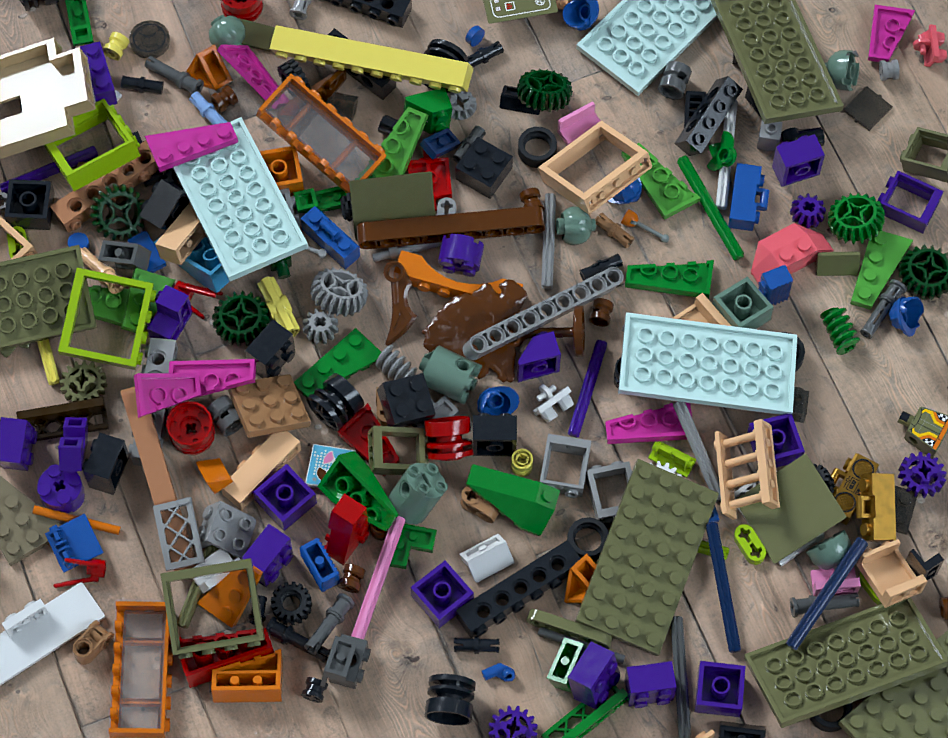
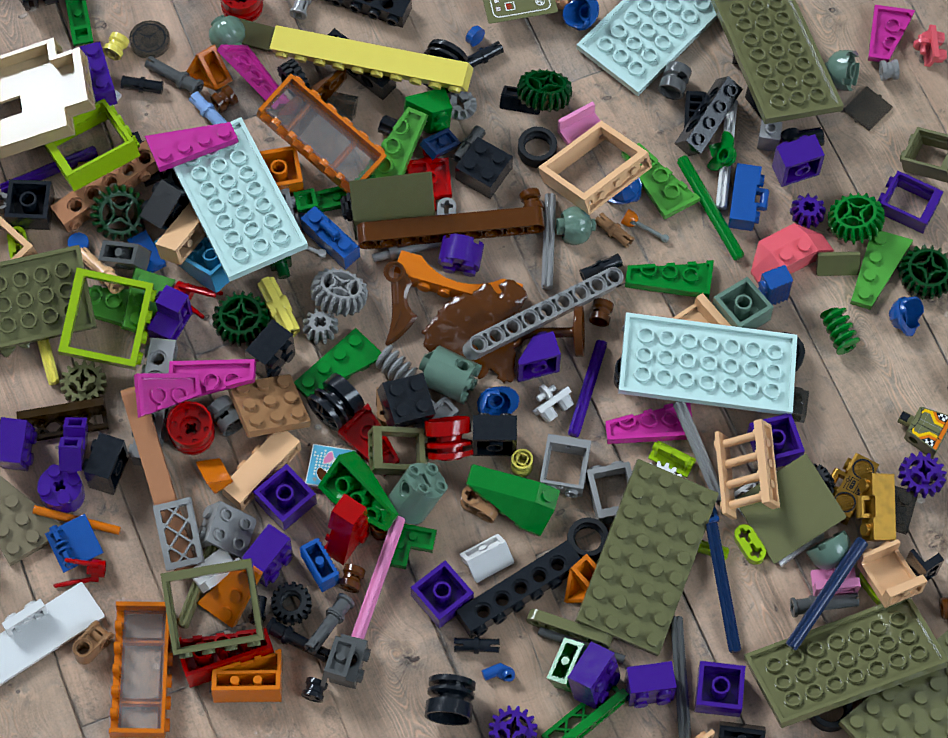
dark grey pin [860,279,907,339] -> none

